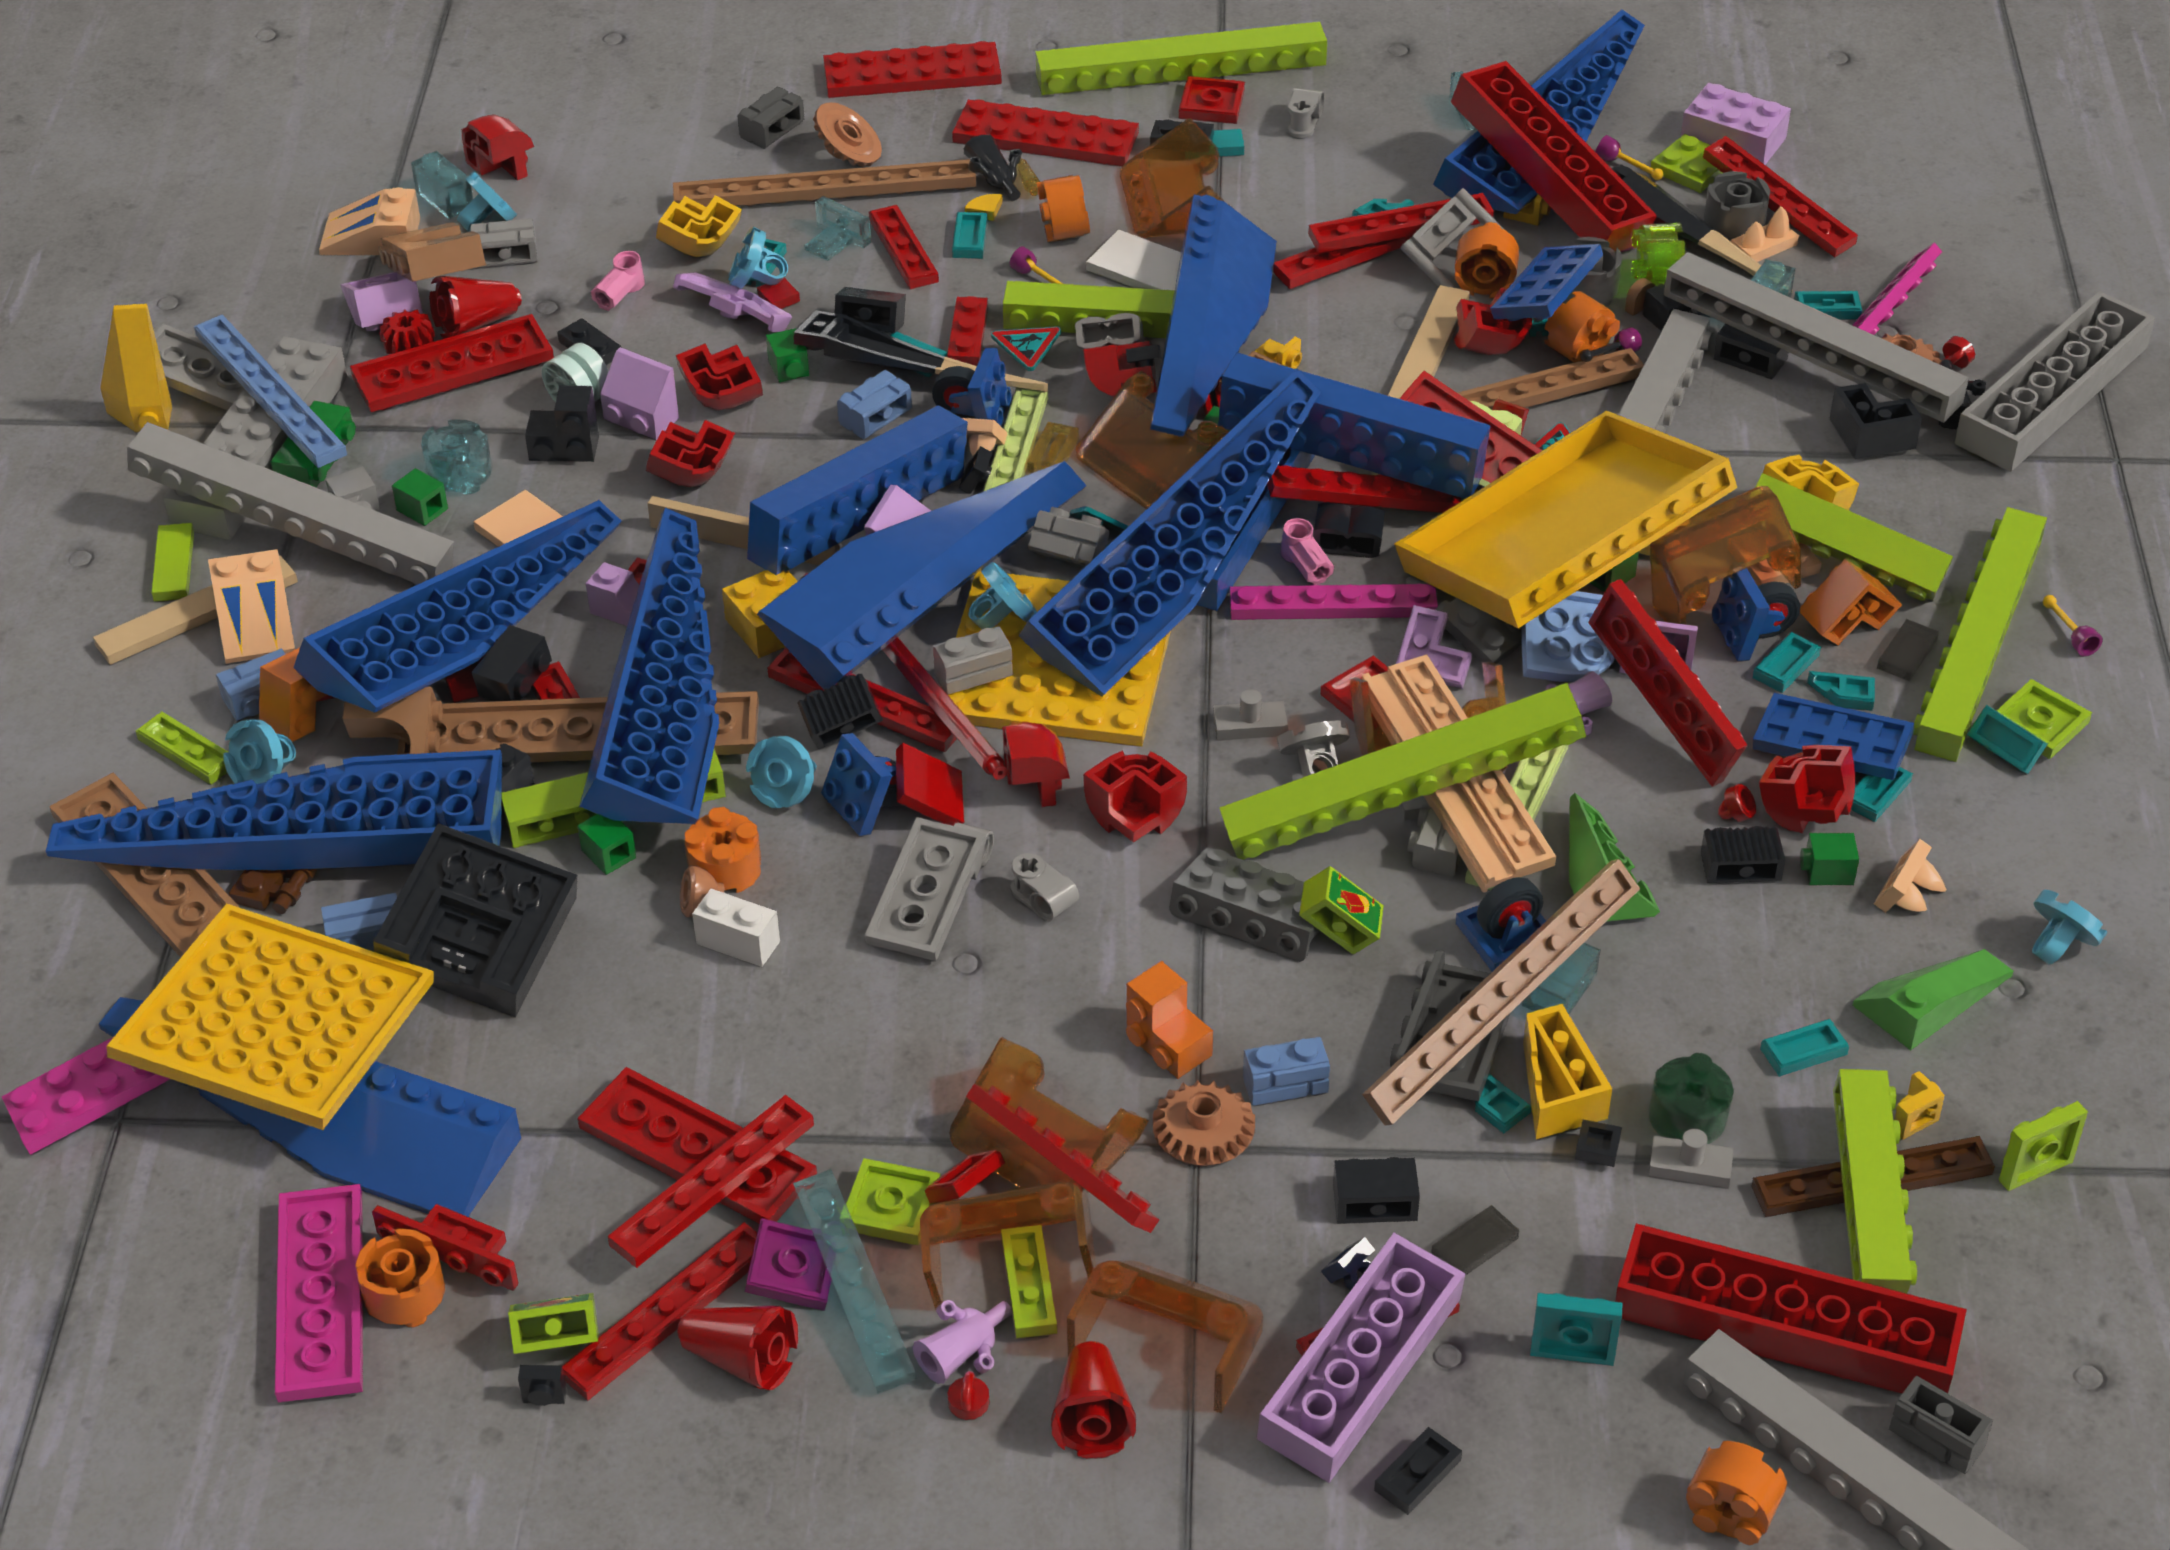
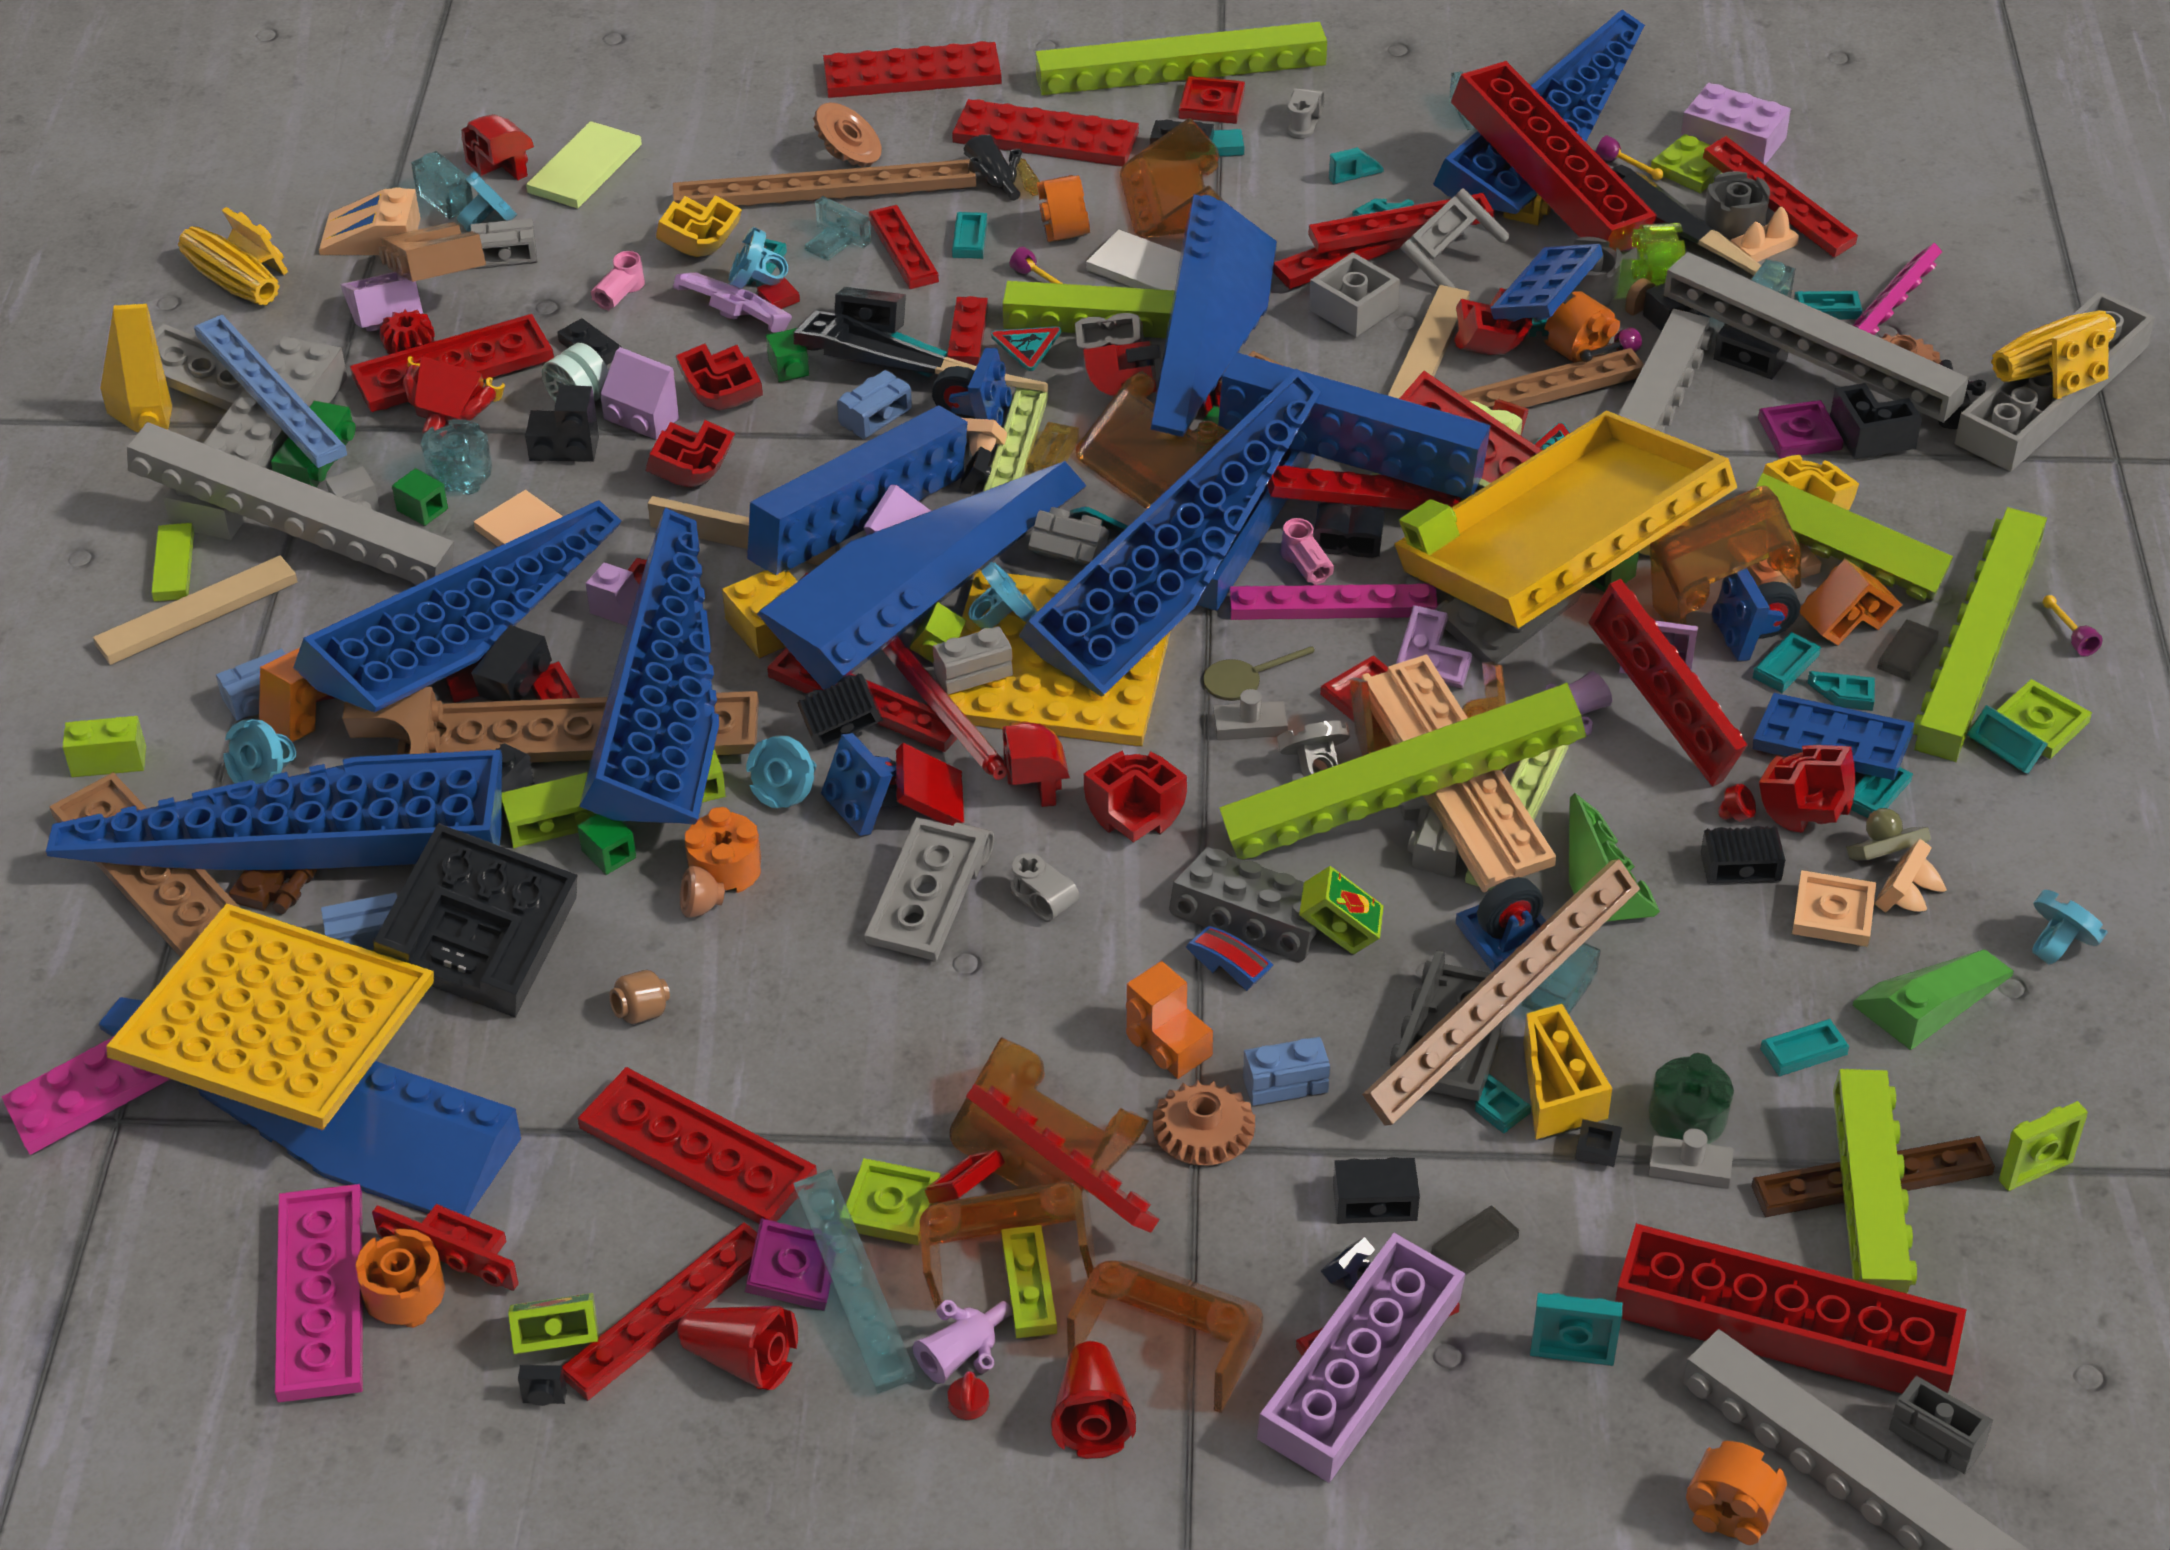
lime tile [135,711,228,785] -> none
light nougat slope [208,549,295,664] -> none
red cone [429,276,522,339] -> none
red plate [607,1095,814,1268] -> none
white brick [692,889,780,967] -> none
dark grey brick [737,86,805,149] -> none
yellow tile [965,194,1002,221] -> none
yellow bracket [1255,336,1302,369] -> none
black plate [1374,1427,1462,1515] -> none
orange brick [1455,222,1519,298] -> none
light blue plate [1521,591,1615,682] -> none
green brick [1800,833,1859,885] -> none
yellow bracket [1894,1071,1945,1140] -> none
red tile [1942,336,1976,369] -> none
none -> lime brick [63,716,146,778]
none -> yellow plate [178,207,288,305]
none -> red torso [403,356,505,439]
none -> yellowish green tile [526,121,642,209]
none -> medium nougat head [610,970,670,1024]
none -> lime brick [909,602,966,663]
none -> slope [1186,926,1273,991]
none -> olive piece [1204,646,1315,701]
none -> light grey brick [1309,252,1400,337]
none -> teal tile [1329,147,1384,184]
none -> lime brick [1399,499,1460,555]
none -> magenta tile [1758,400,1844,459]
none -> light nougat plate [1792,870,1876,947]
none -> olive tile [1846,808,1931,860]
none -> yellow plate [1991,310,2116,399]

